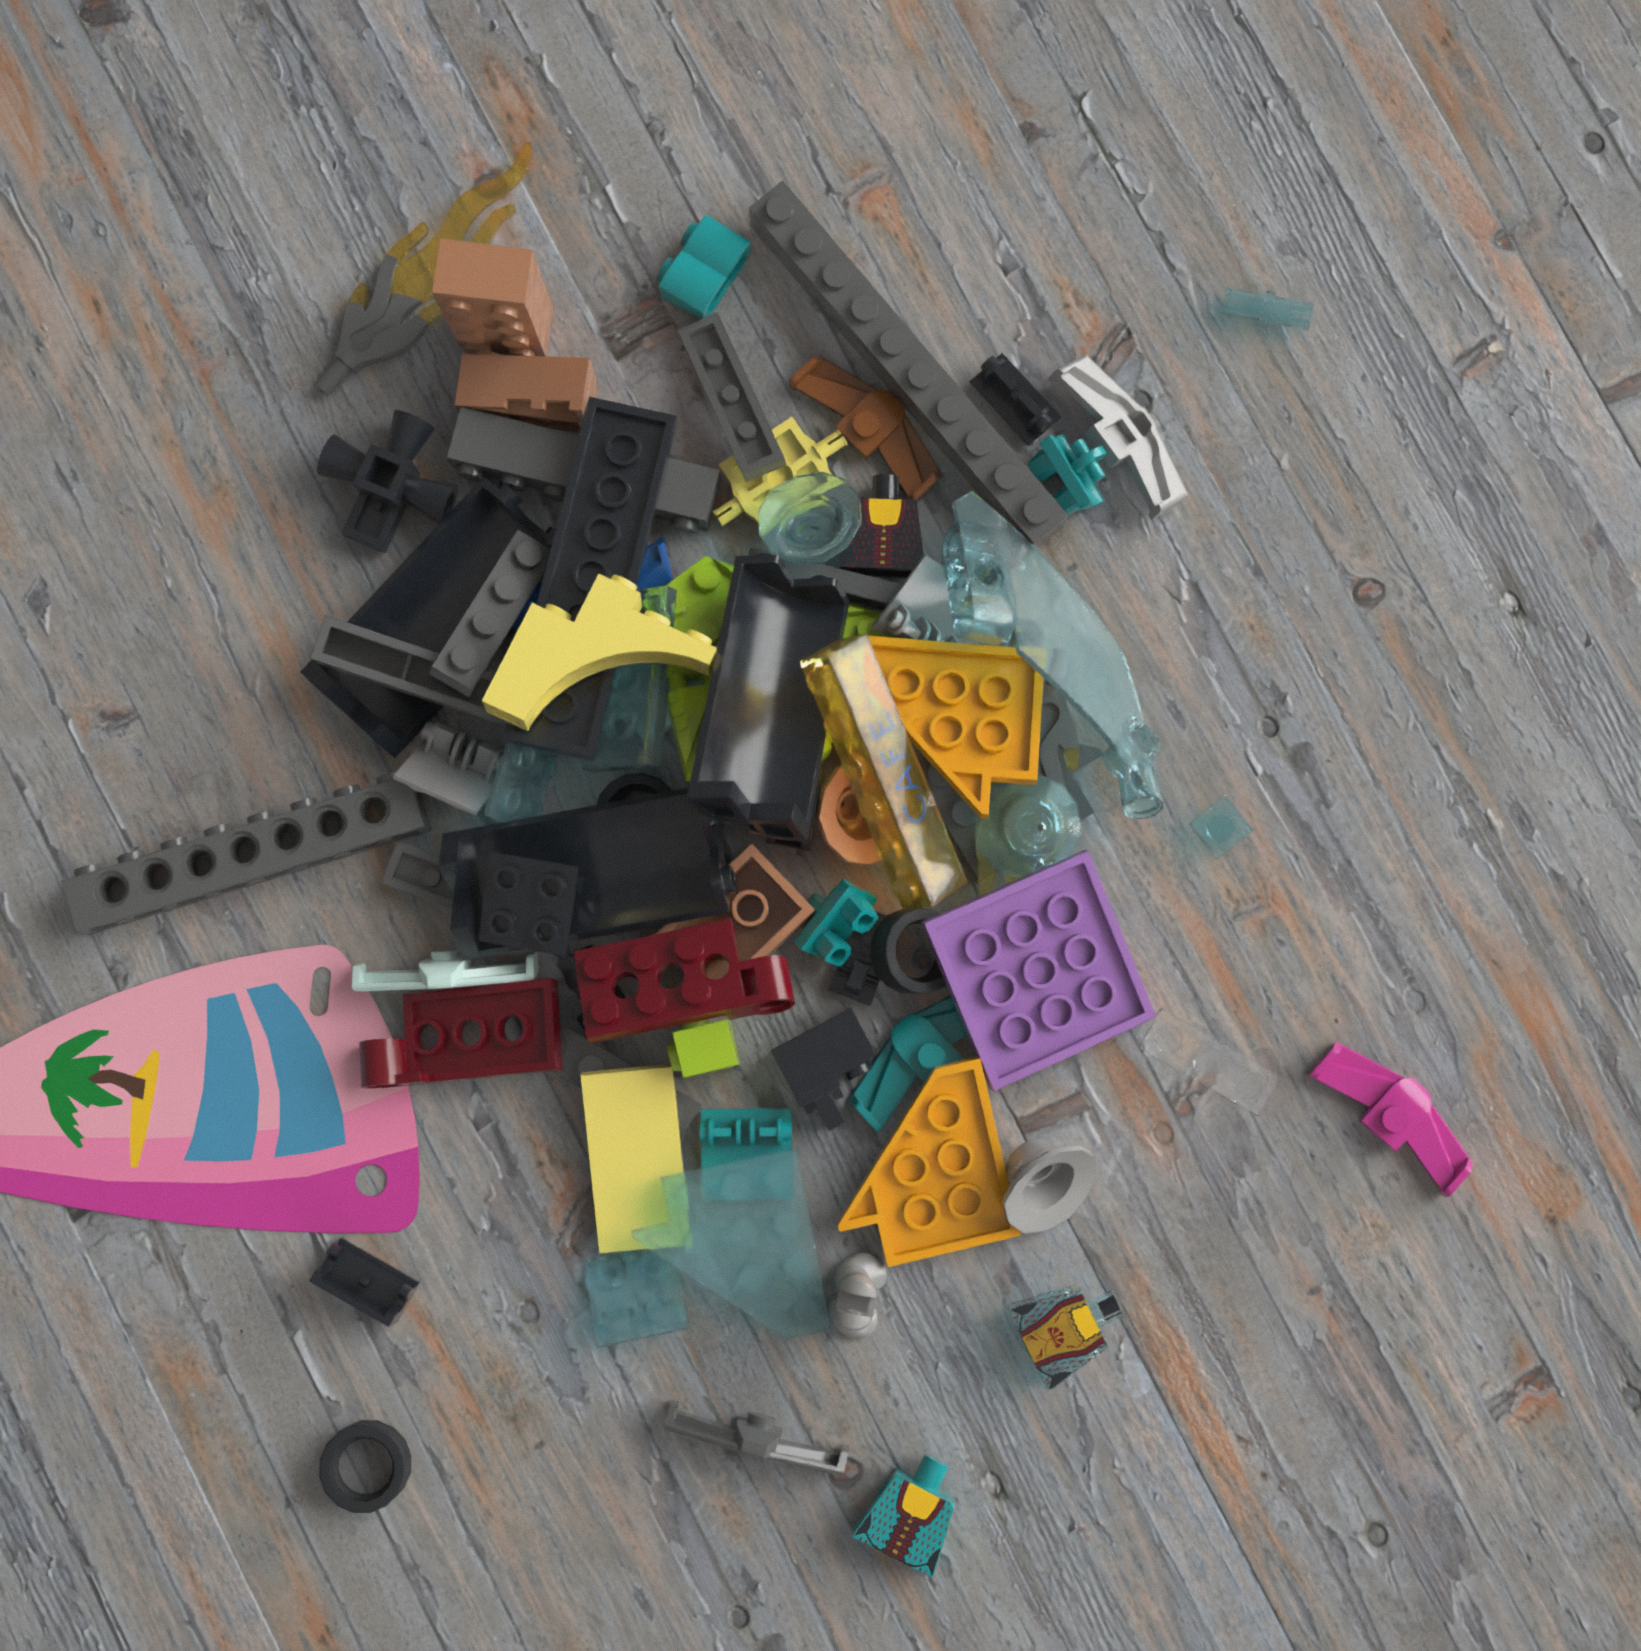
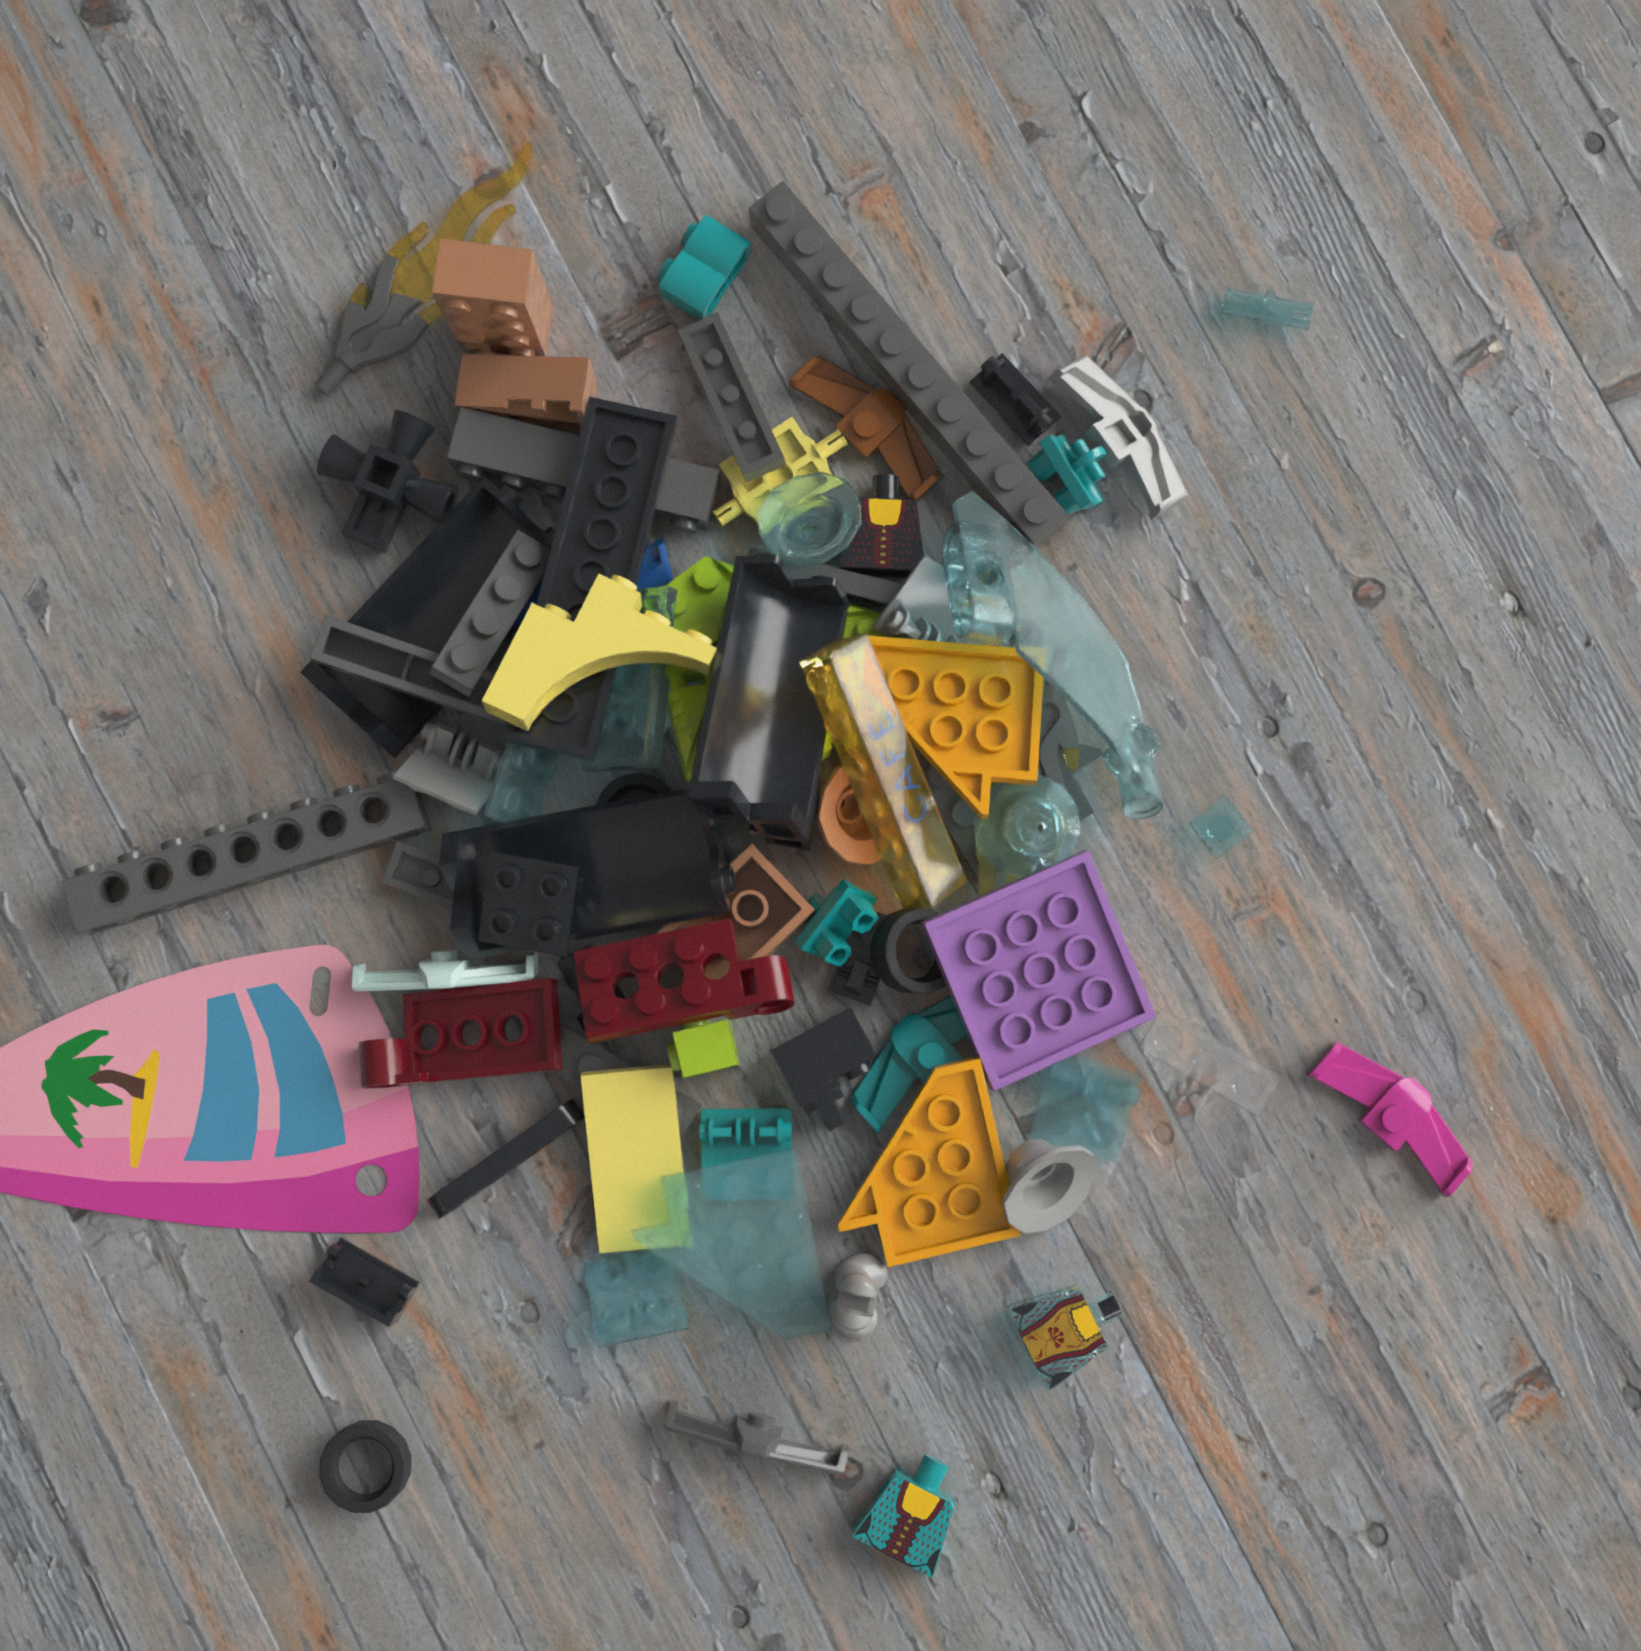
none -> black beam [426,1099,585,1219]
none -> clear light blue hinge [1029,1055,1142,1163]

